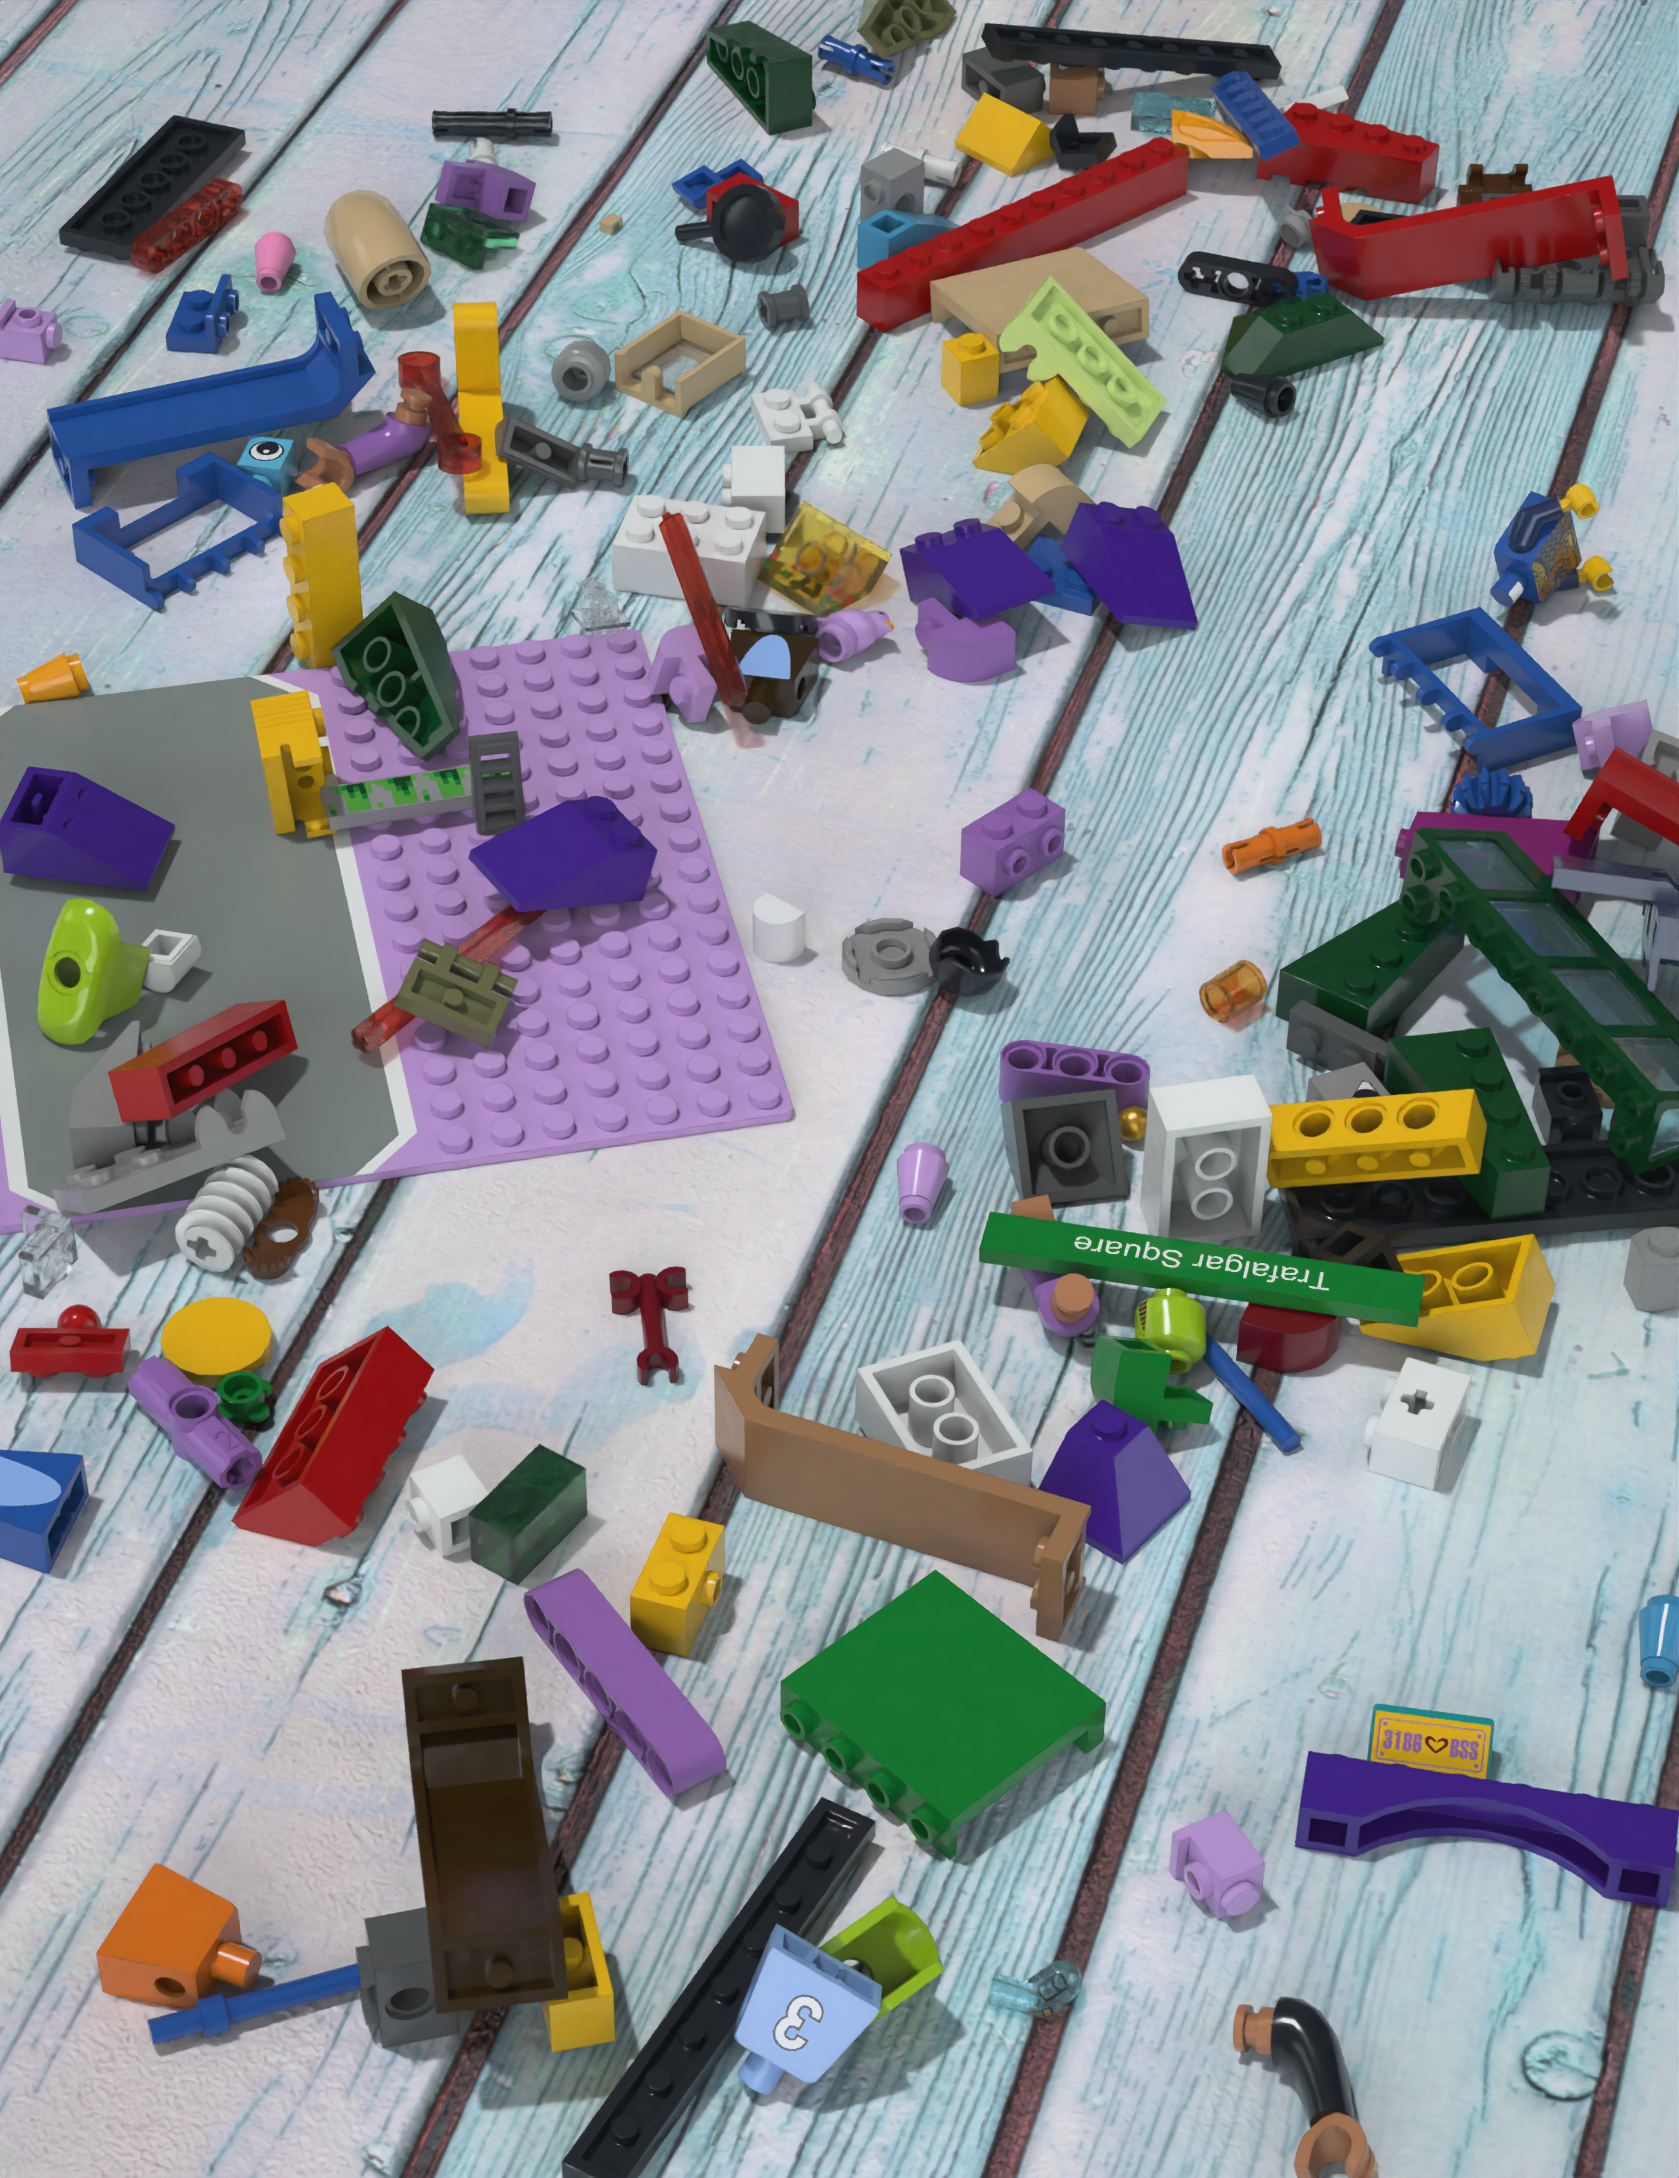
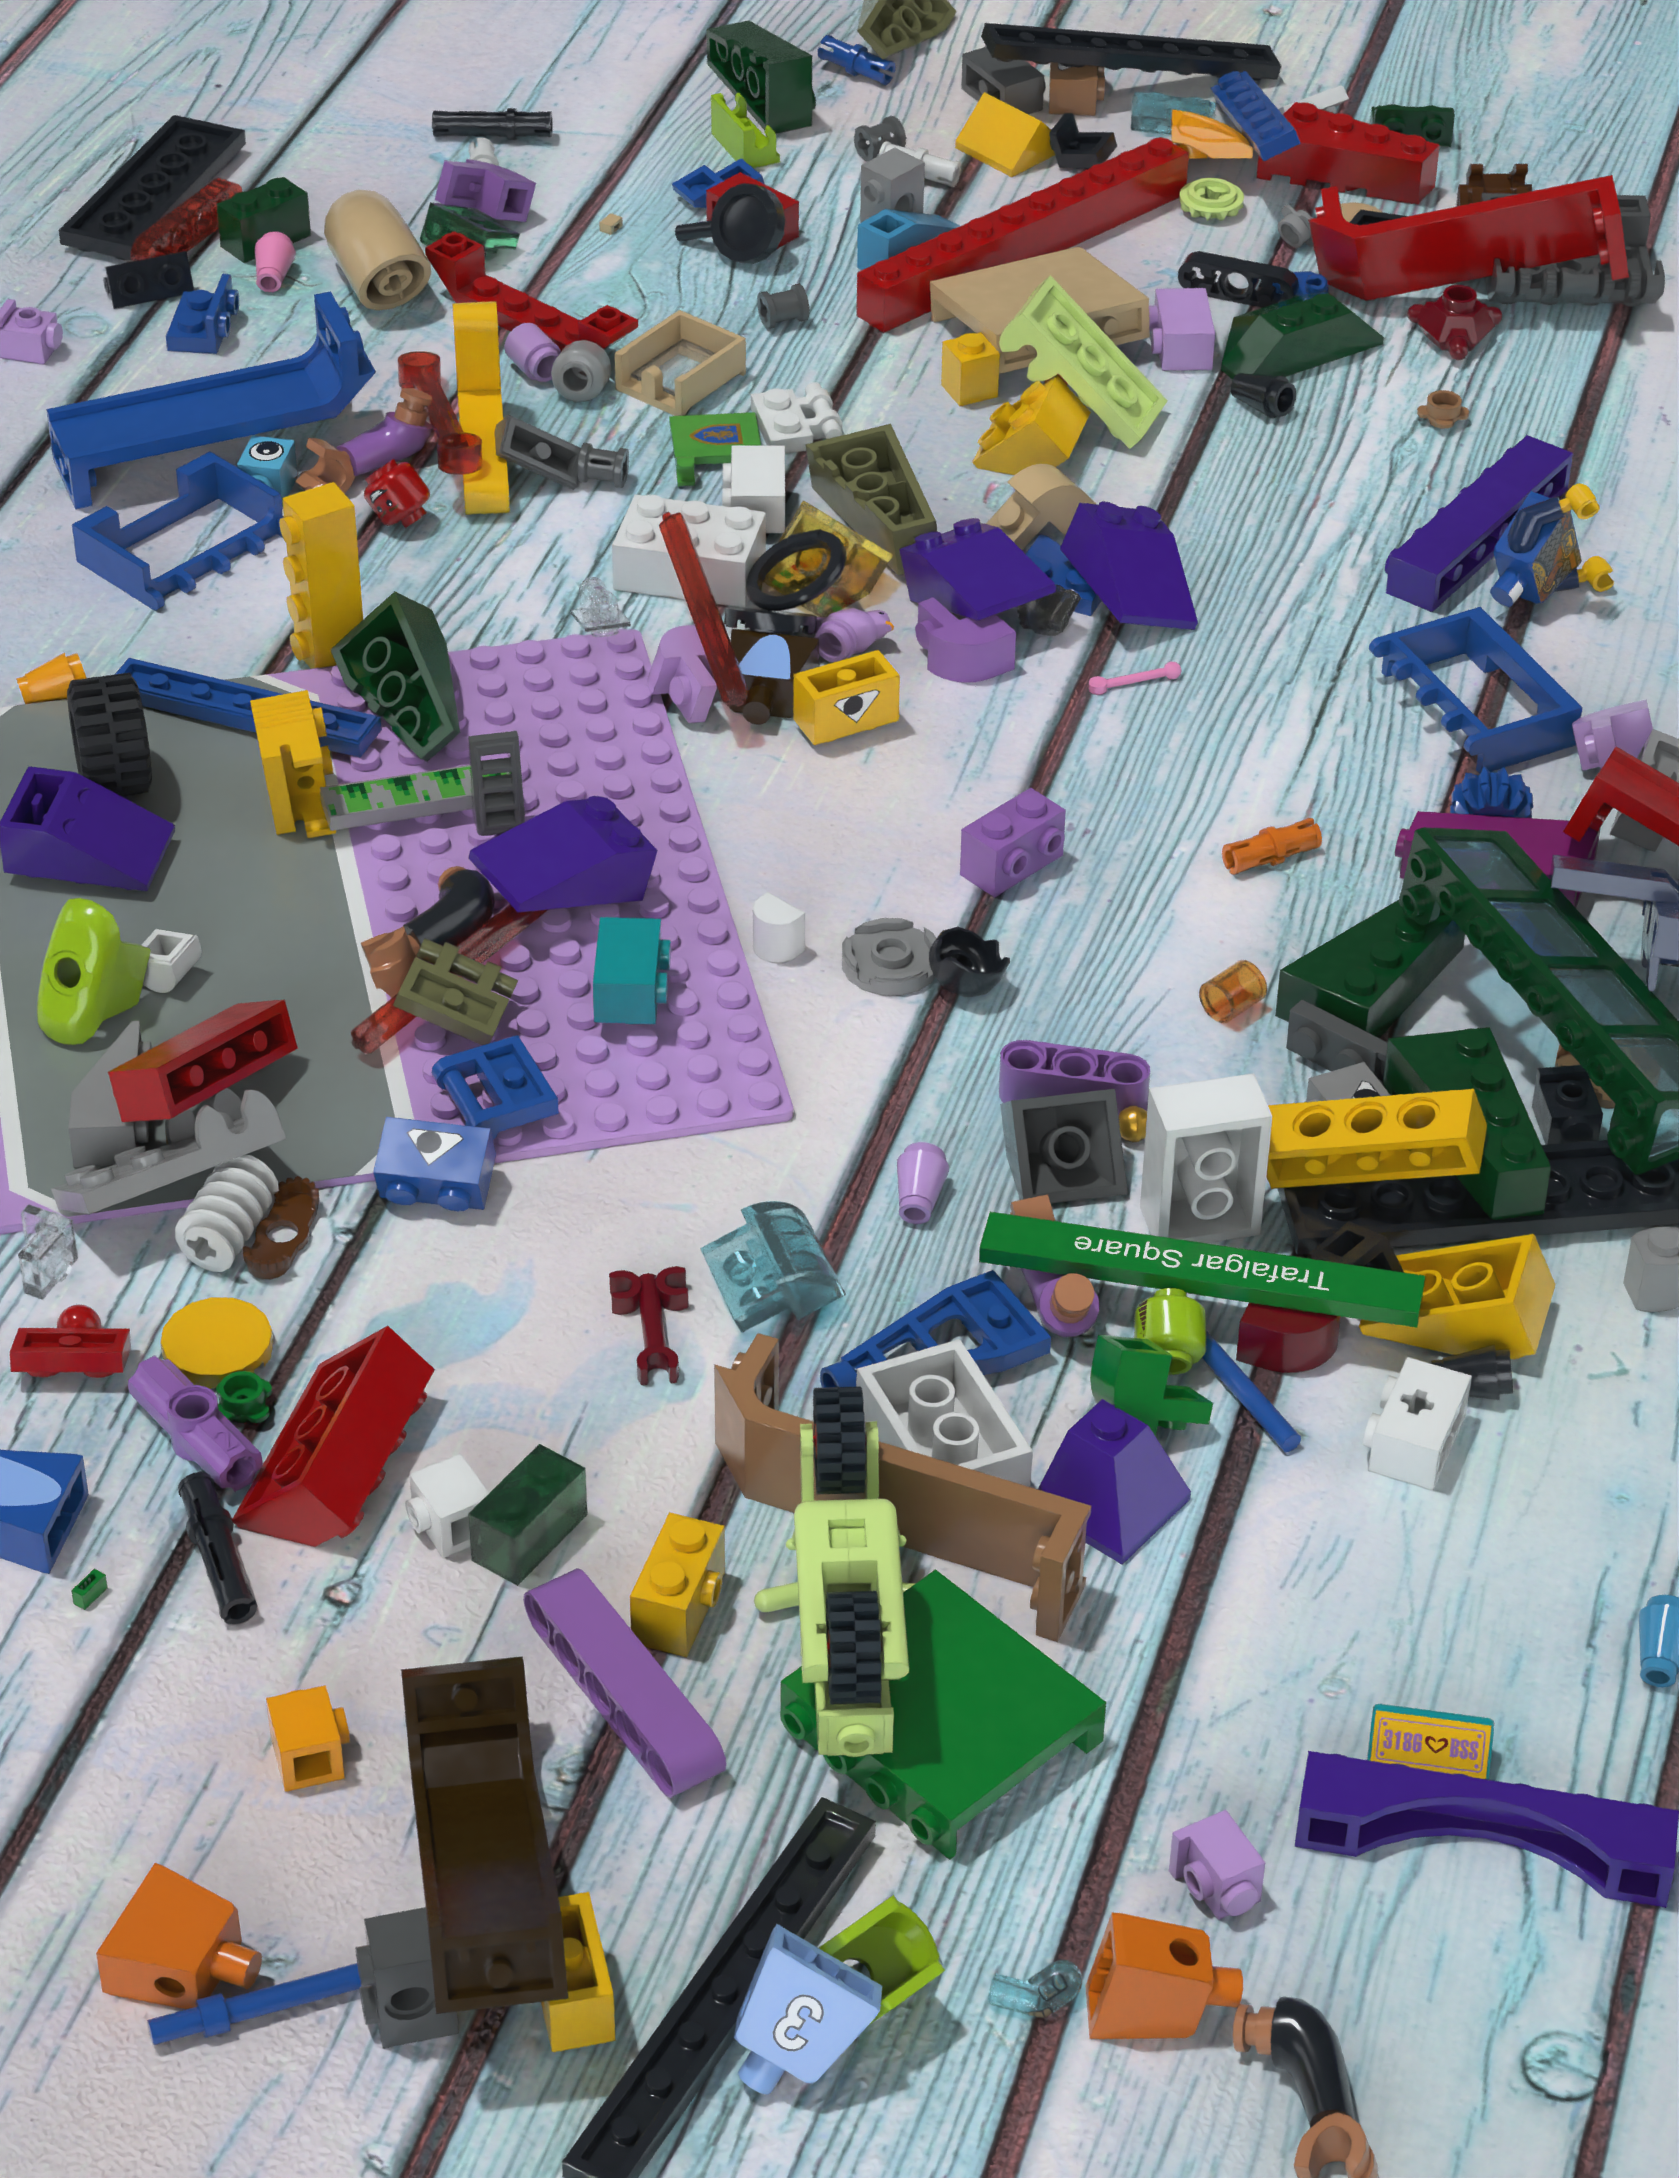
none -> black tyre [67,672,152,796]
none -> green piece [71,1568,108,1610]
none -> black hinge [103,251,194,309]
none -> blue tile [115,658,382,758]
none -> black pin [178,1472,257,1624]
none -> dark green brick [216,177,311,263]
none -> light orange brick [266,1685,350,1792]
none -> black piece [360,866,495,1000]
none -> red head [364,459,430,528]
none -> brick [373,1117,496,1211]
none -> red slope [425,231,638,352]
none -> blue plate [431,1035,559,1140]
none -> lavender brick [504,323,561,382]
none -> teal brick [593,917,671,1024]
none -> bright green flag [669,412,761,486]
none -> clear light blue brick [700,1201,846,1333]
none -> lime hinge [711,93,780,168]
none -> black piece [746,529,847,611]
none -> yellowish green piece [754,1386,914,1757]
none -> yellow brick [793,650,900,746]
none -> olive wedge [806,424,938,576]
none -> blue plate [820,1270,1052,1388]
none -> dark grey bush [854,116,906,162]
none -> clear smoke piece [1017,584,1081,636]
none -> orange torso [1085,1912,1243,2039]
none -> bright pink hinge [1089,661,1182,695]
none -> lavender brick [1149,288,1215,371]
none -> yellowish green gear [1179,178,1244,221]
none -> dark green bracket [1370,104,1455,147]
none -> dark purple brick [1385,435,1573,612]
none -> dark red rock [1407,285,1502,360]
none -> medium nougat plate [1417,390,1469,429]
none -> black cone [1431,1344,1513,1400]

